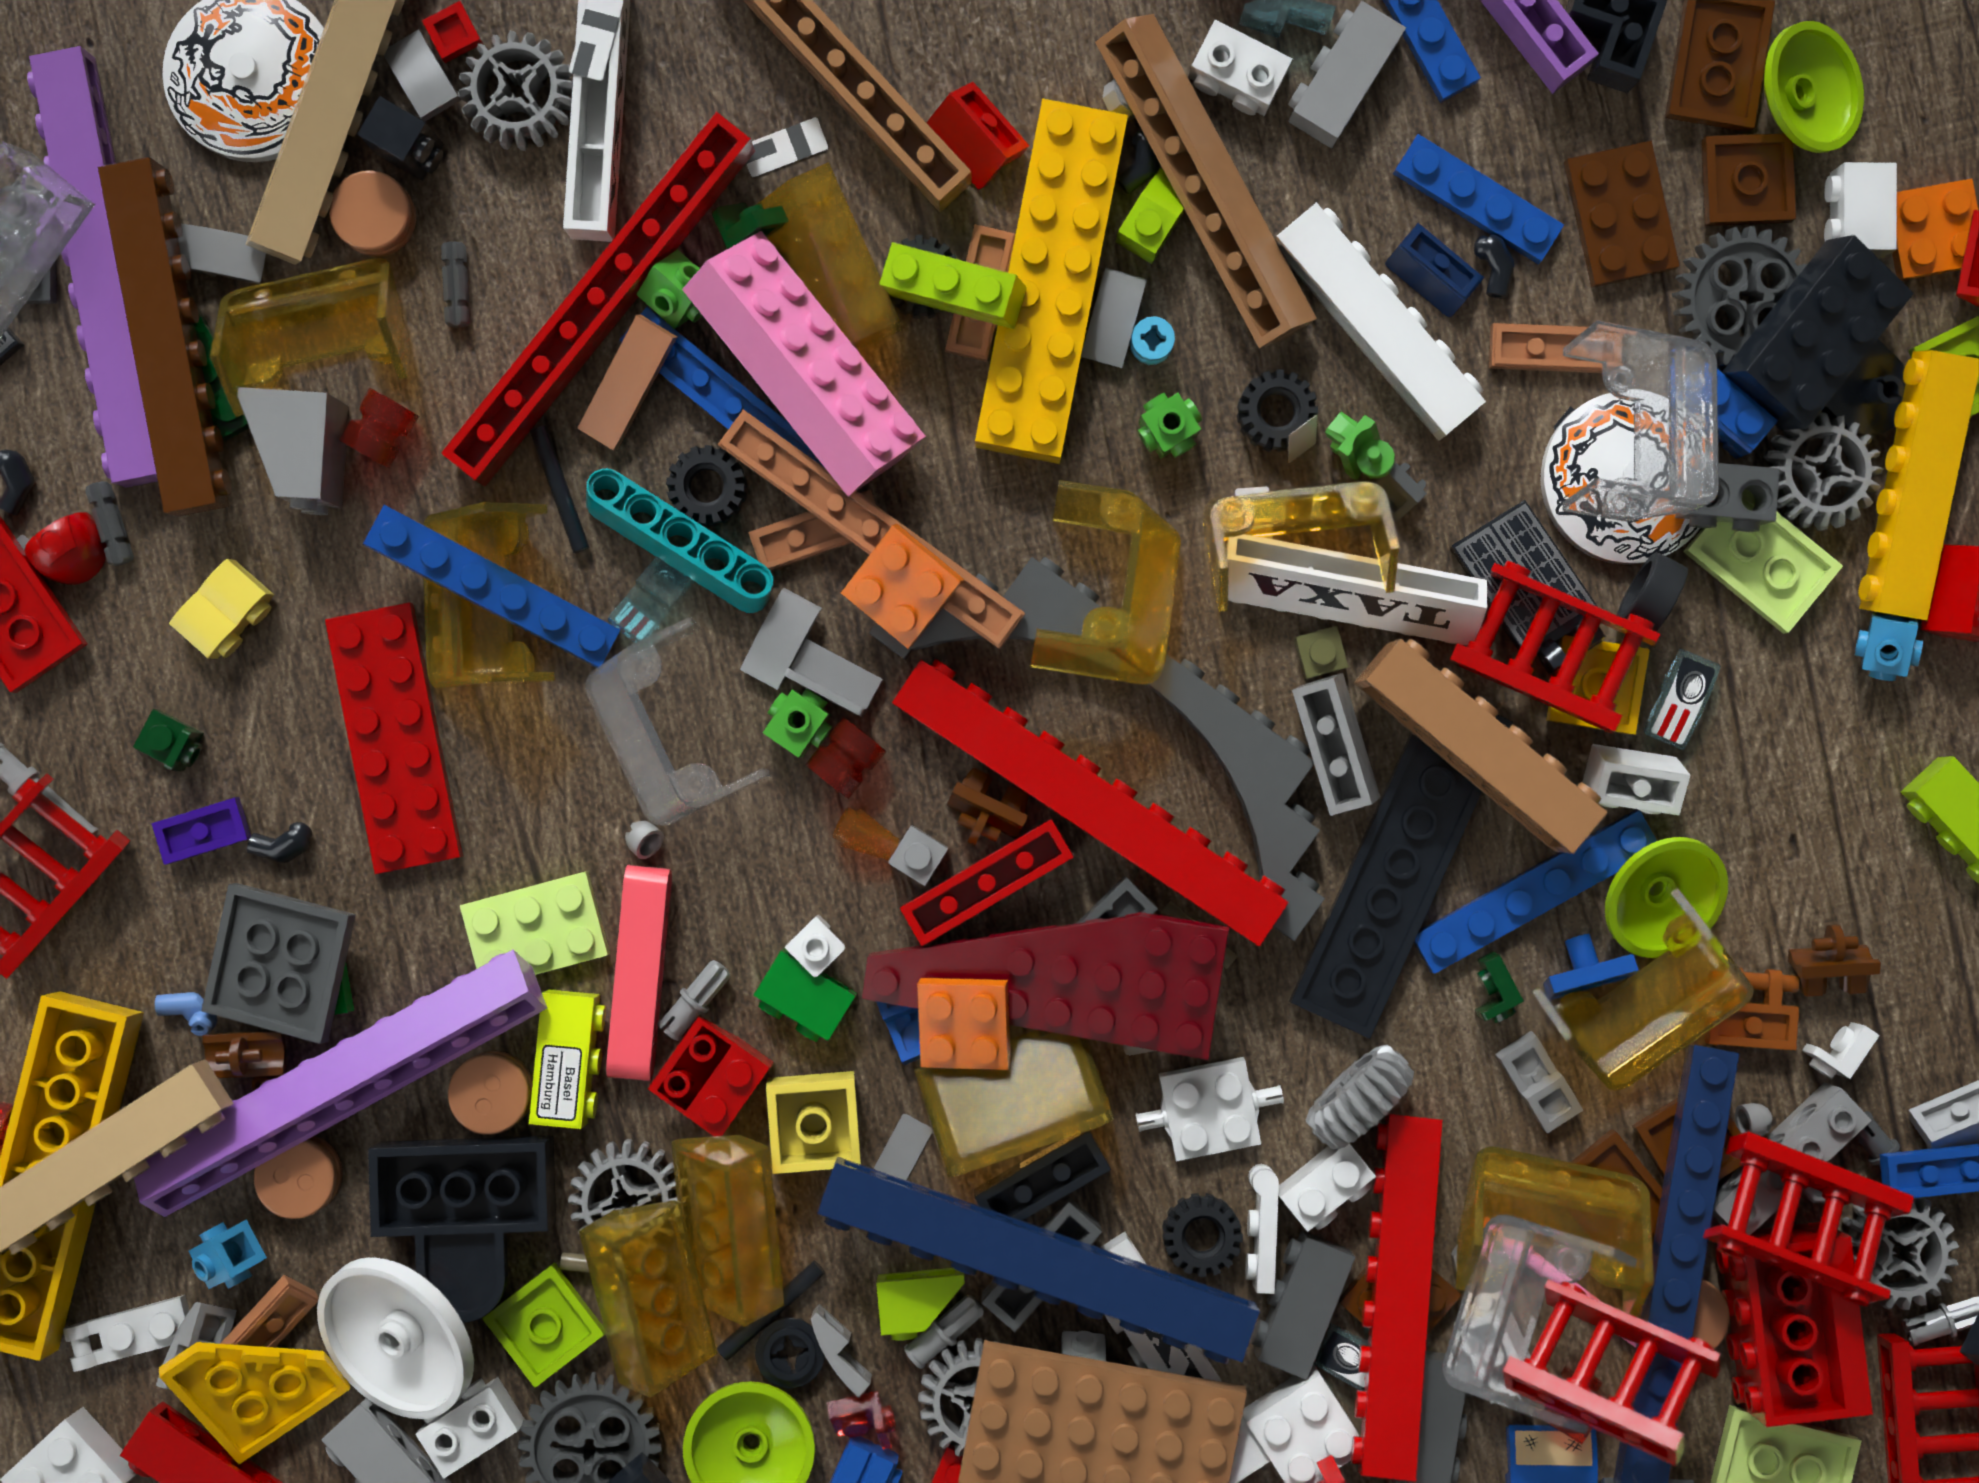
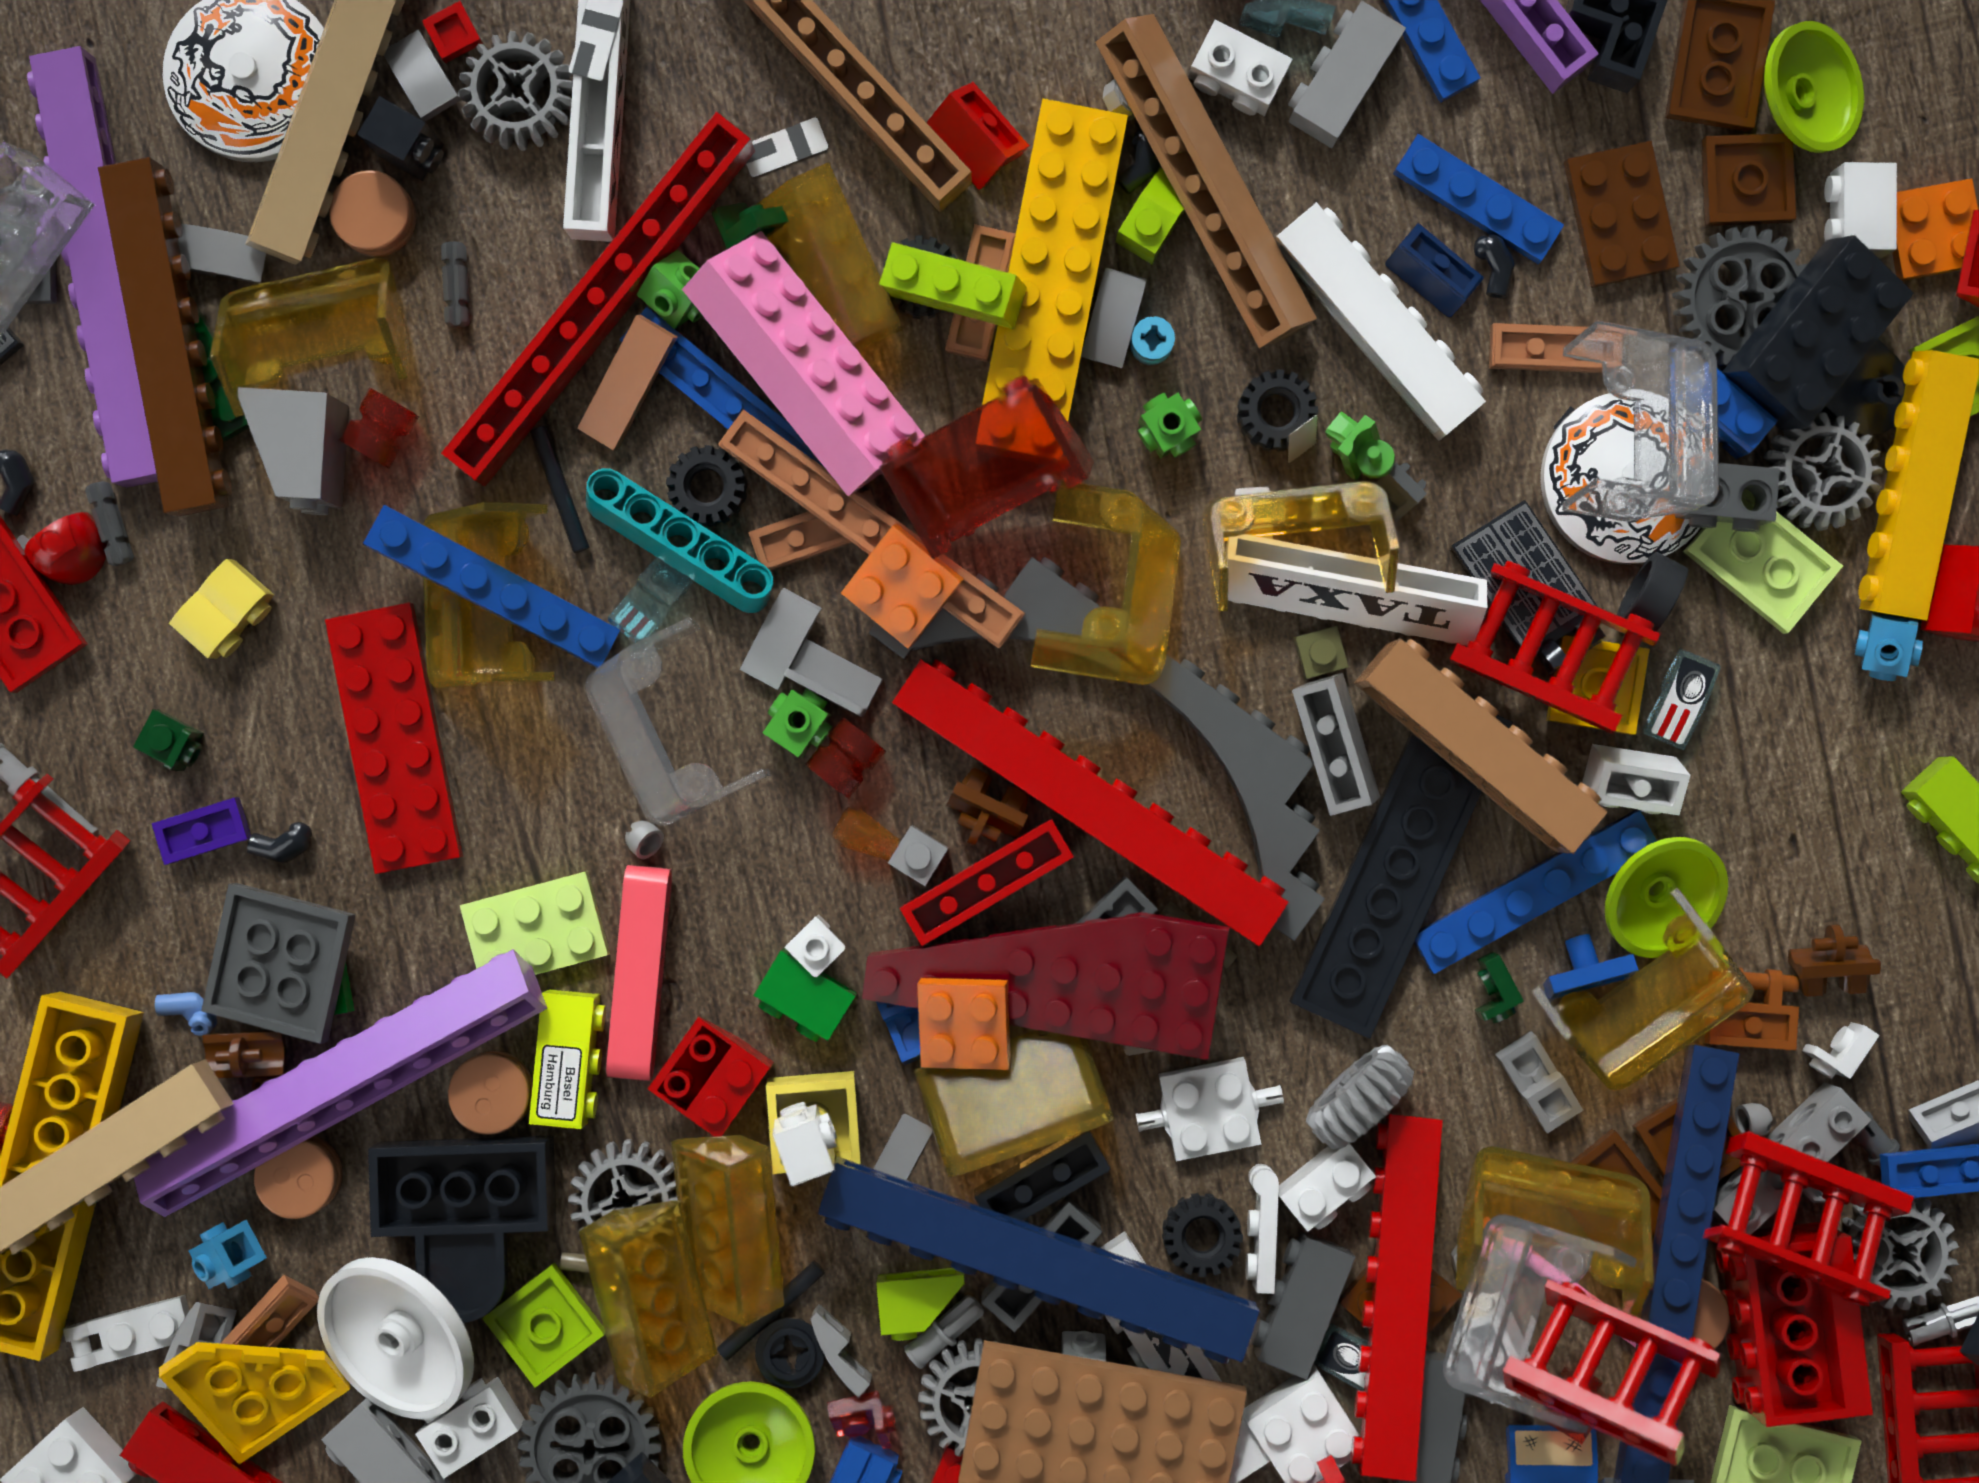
light grey axle [657,960,730,1041] -> none
none -> white brick [773,1102,837,1186]
none -> clear red windscreen [879,375,1094,559]

